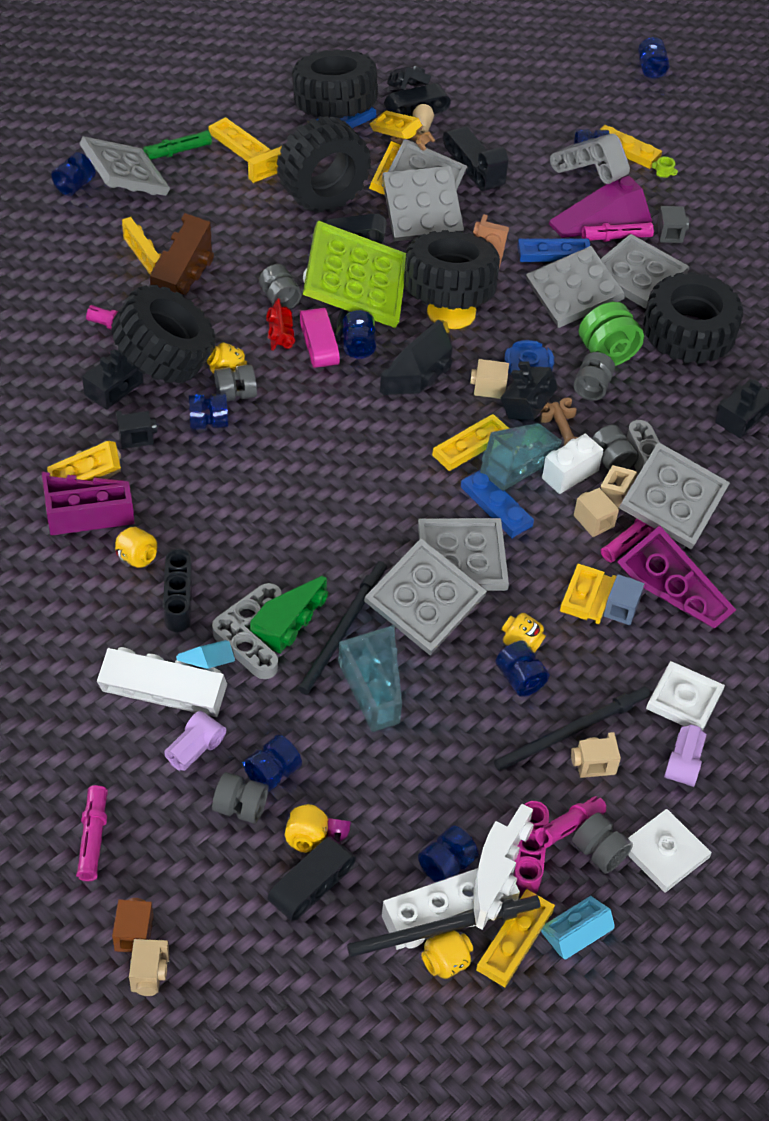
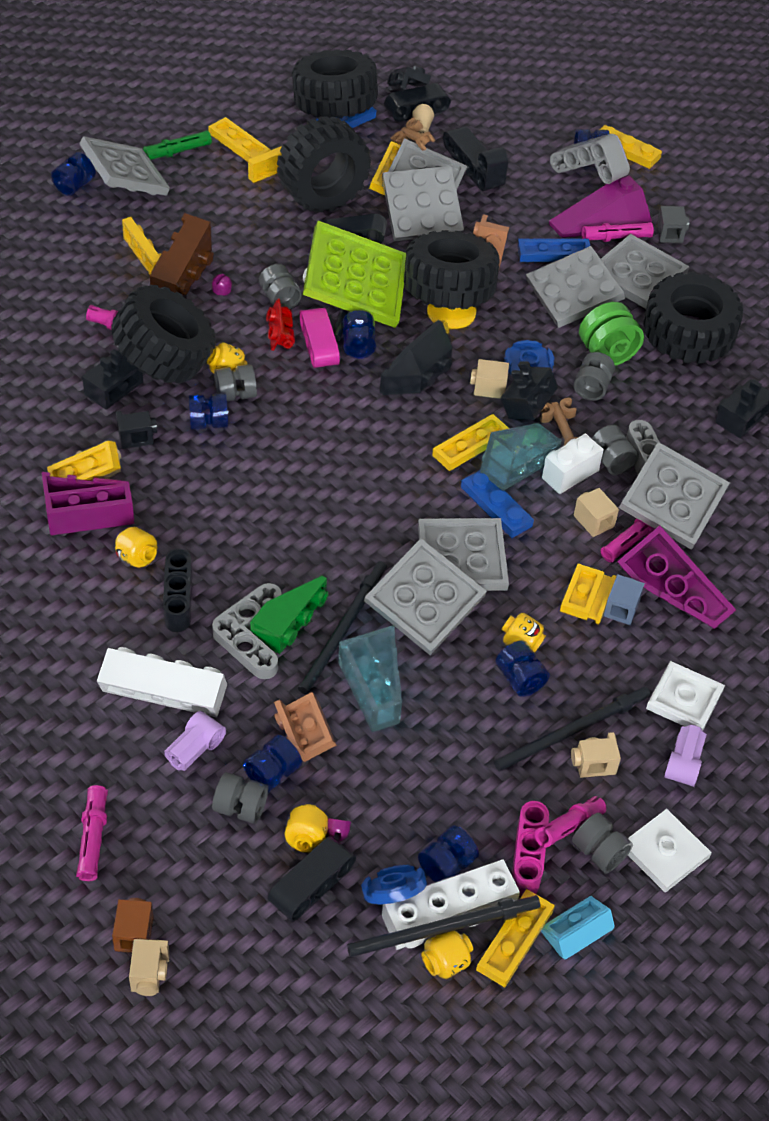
medium azure slope [176,640,235,669] -> none
yellow plate [370,111,423,139] -> none
white slope [474,804,534,930] -> none
tan brick [601,465,638,508] -> none
clear blue wheel [638,37,670,78] -> none
lime plate [652,157,678,177] -> none
none -> magenta hinge [212,273,232,296]
none -> nougat bracket [274,692,336,762]
none -> blue tile [361,865,427,904]

